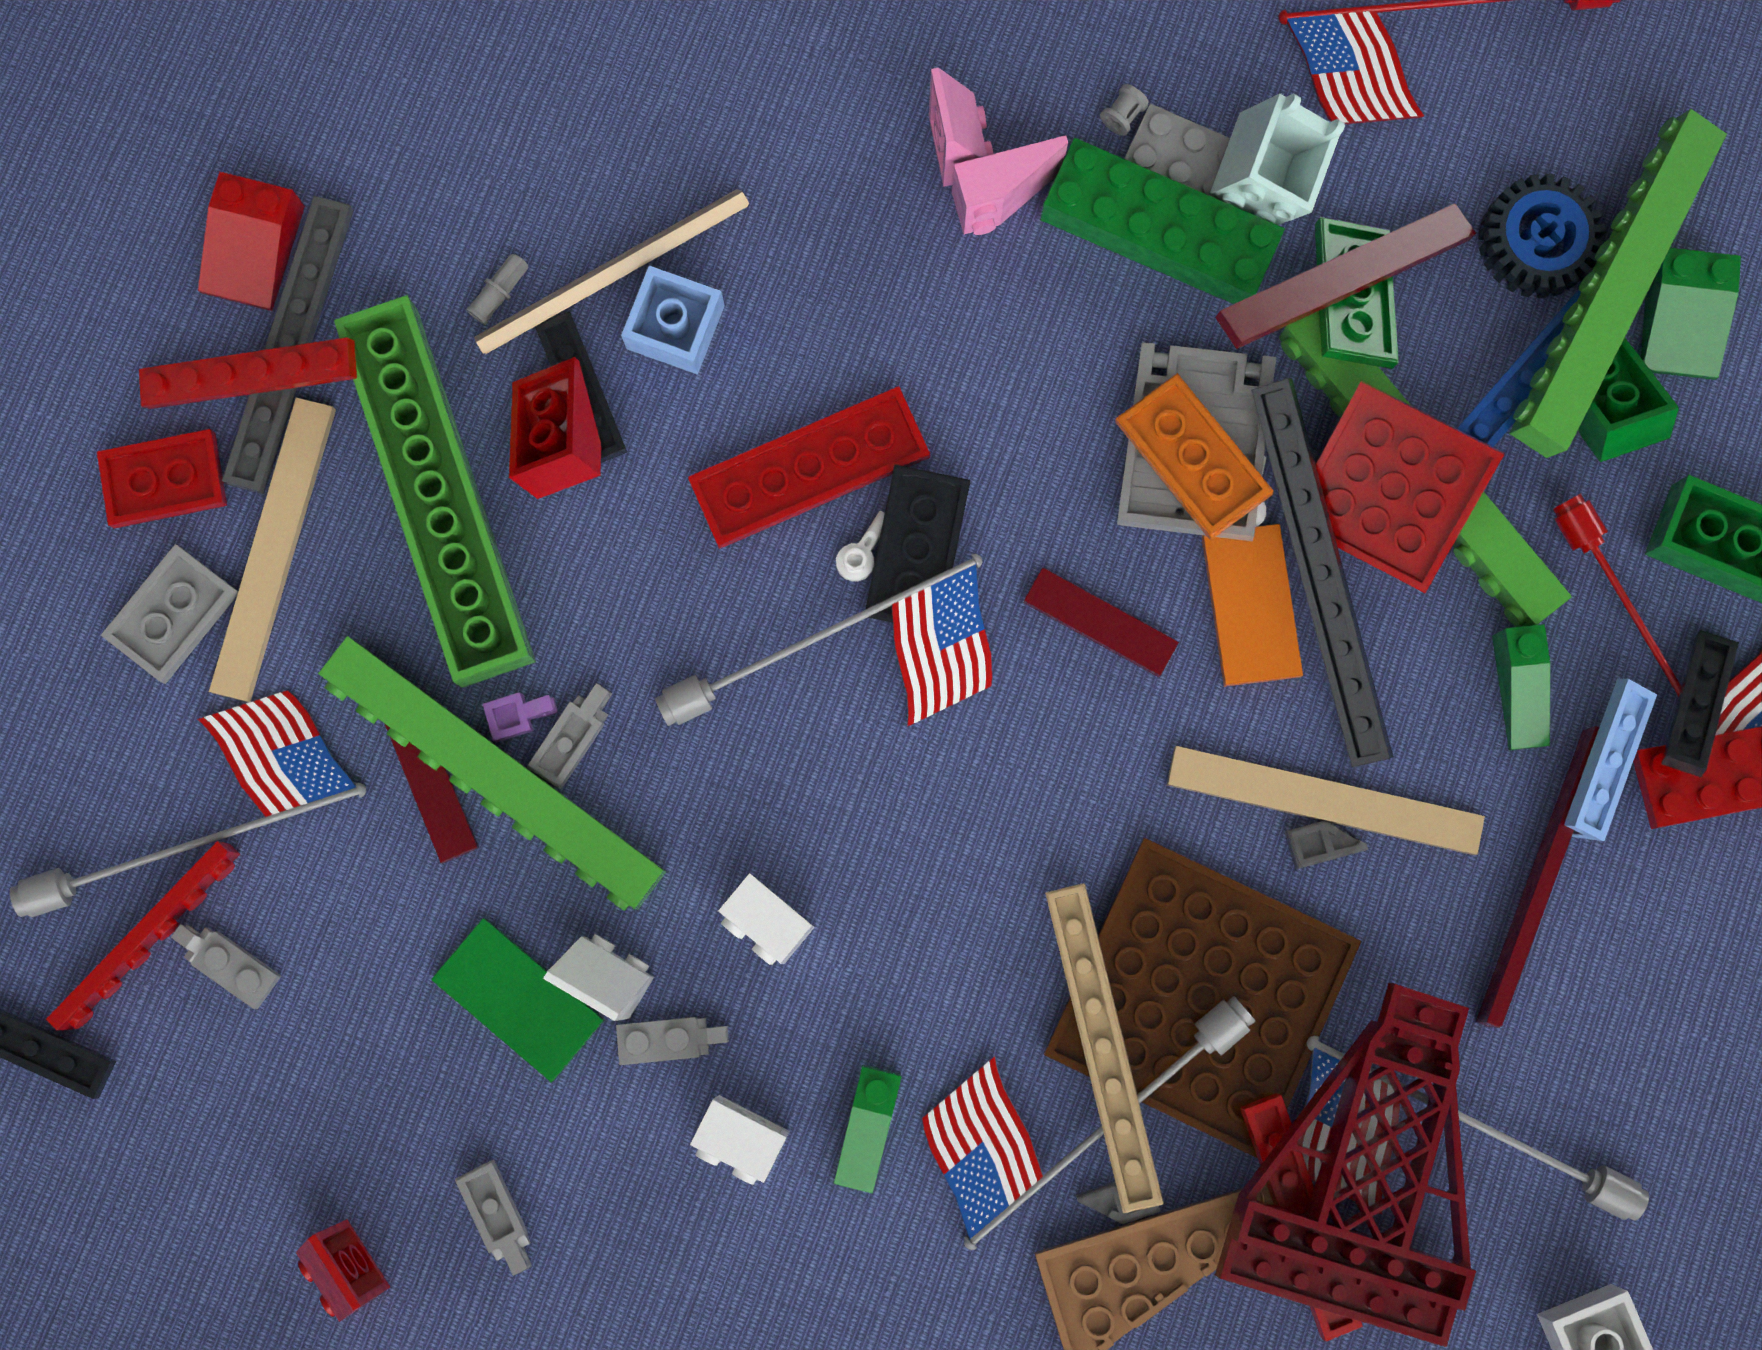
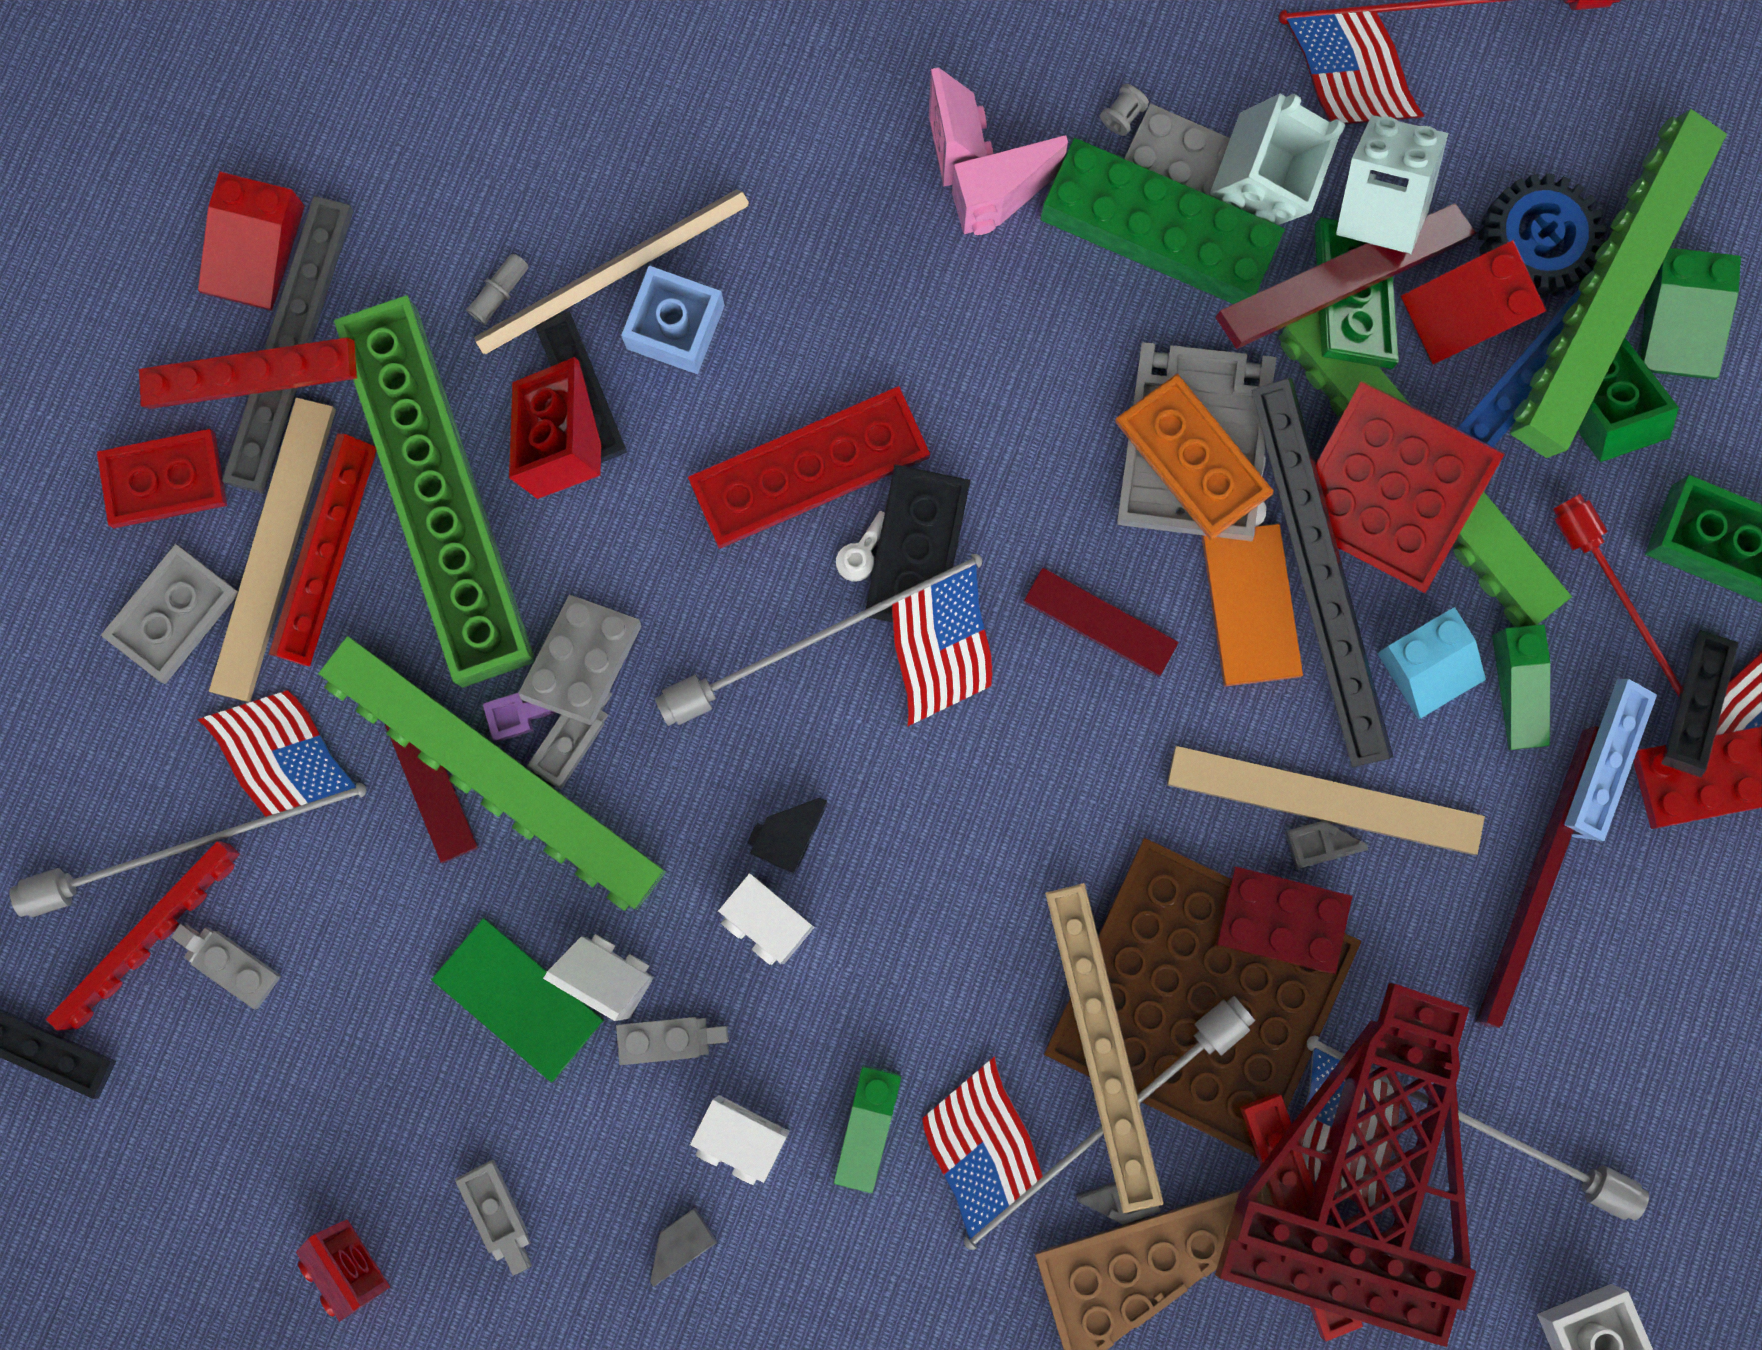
none -> red plate [268,434,377,667]
none -> light grey plate [518,594,642,726]
none -> flat silver tile [650,1208,717,1287]
none -> black slope [748,798,828,875]
none -> dark red plate [1215,866,1353,974]
none -> light aqua container [1336,115,1448,254]
none -> medium azure slope [1377,607,1486,719]
none -> red slope [1400,240,1546,365]

